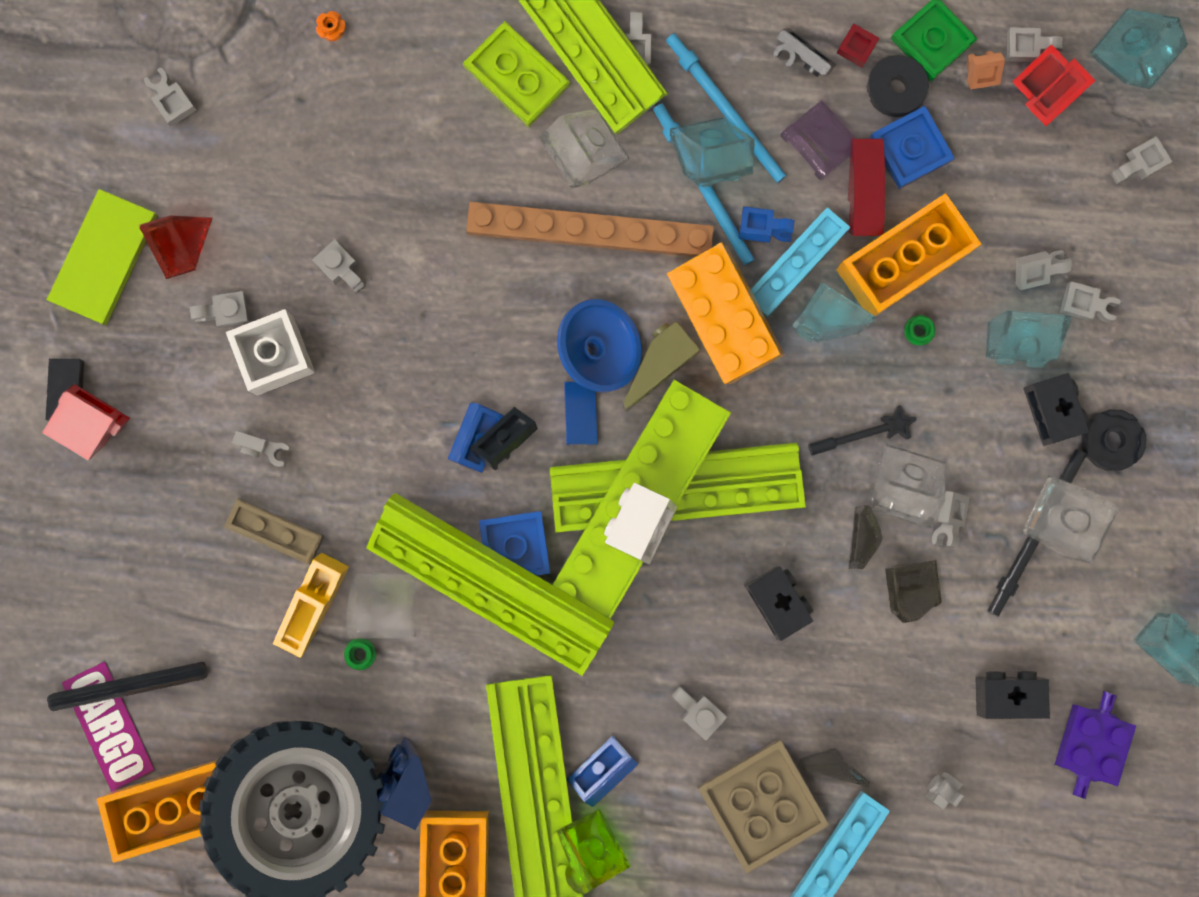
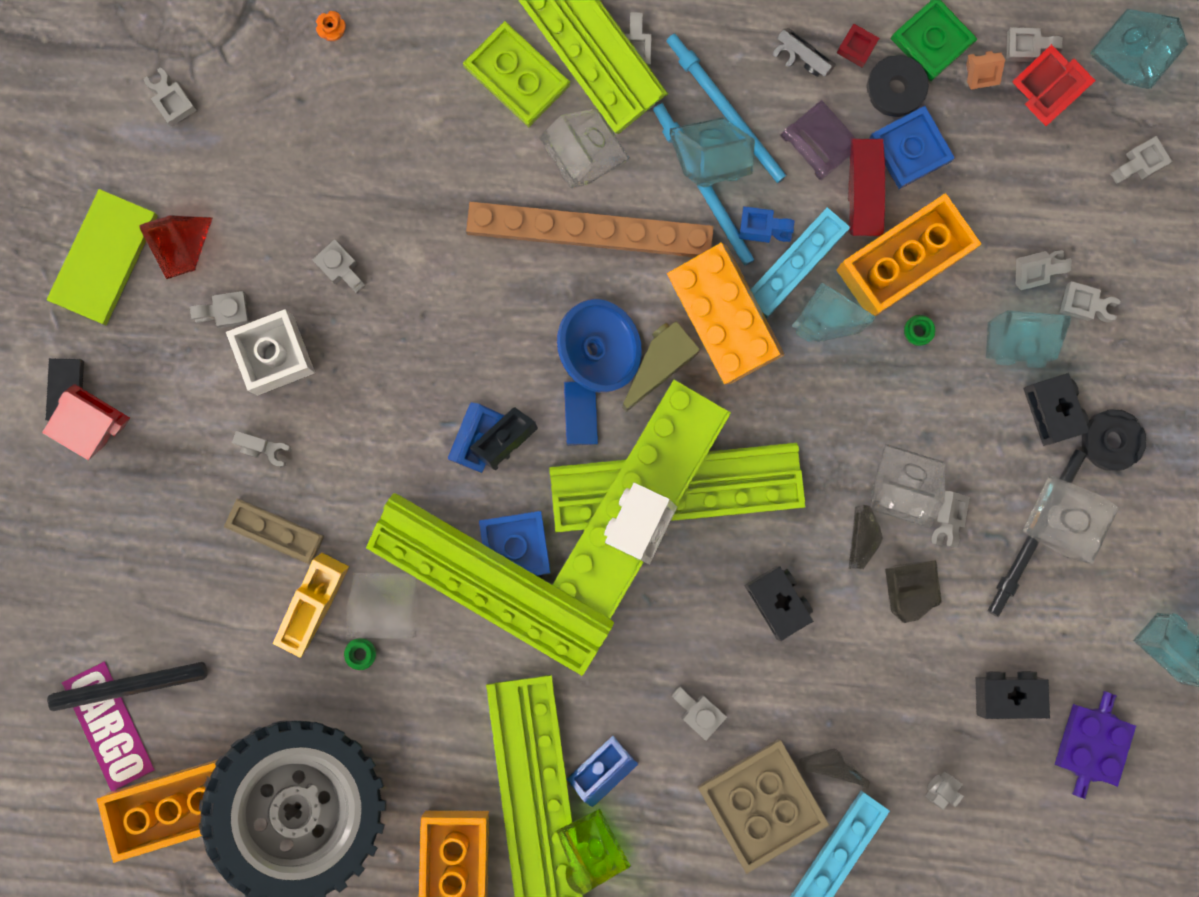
dark blue slope [377,737,432,830] -> none
black piece [808,405,917,456] -> none

